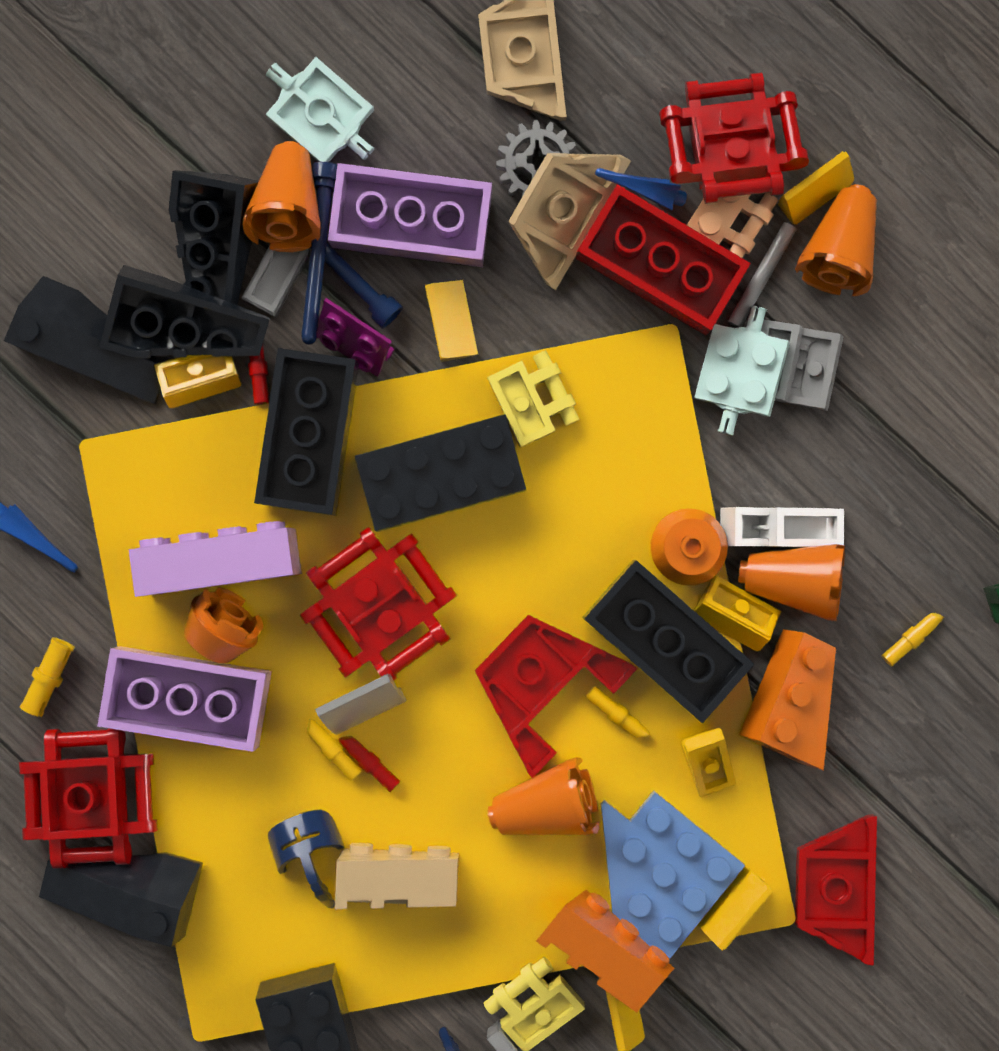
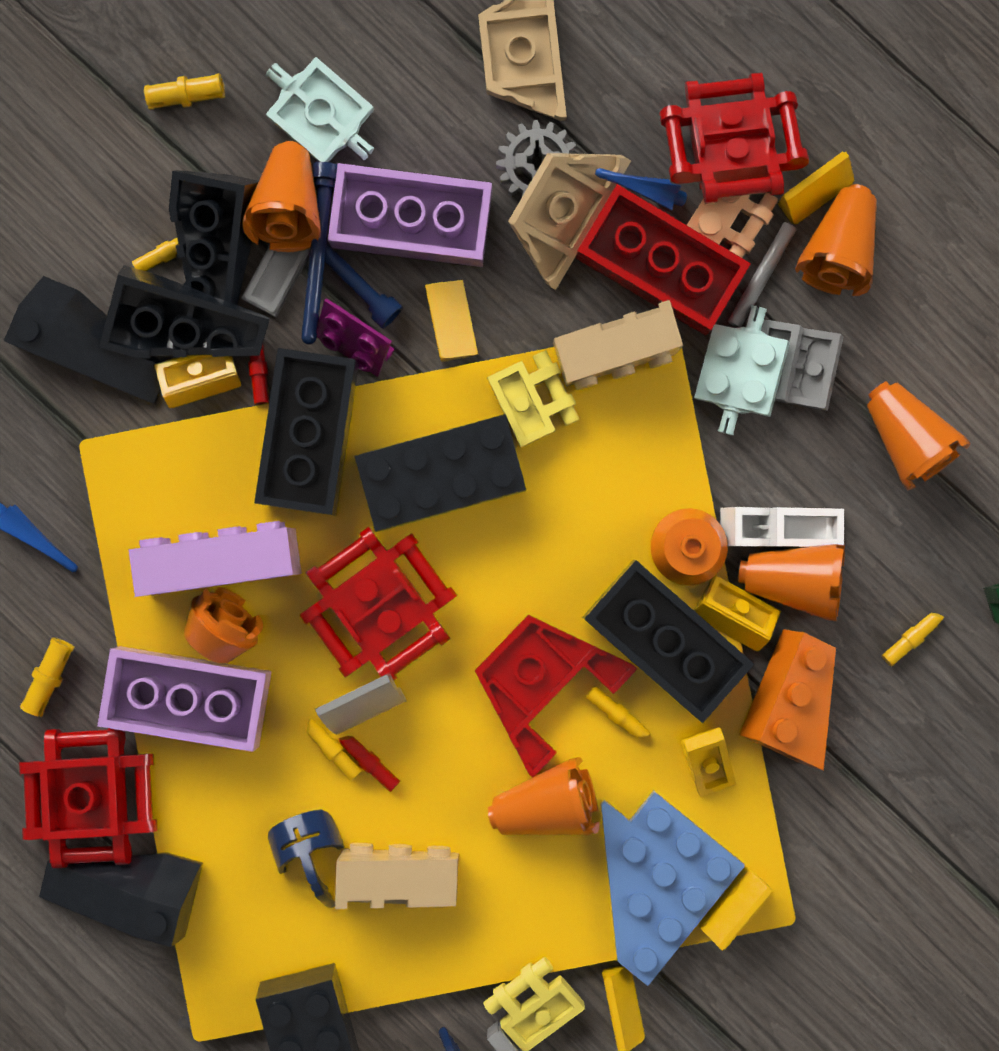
orange wedge [536,890,675,1013] -> none
red wing [795,814,877,965] -> none
none -> yellow piece [131,238,179,271]
none -> yellow pin [144,73,225,110]
none -> tan wedge [553,300,683,390]
none -> orange cone [867,381,971,491]

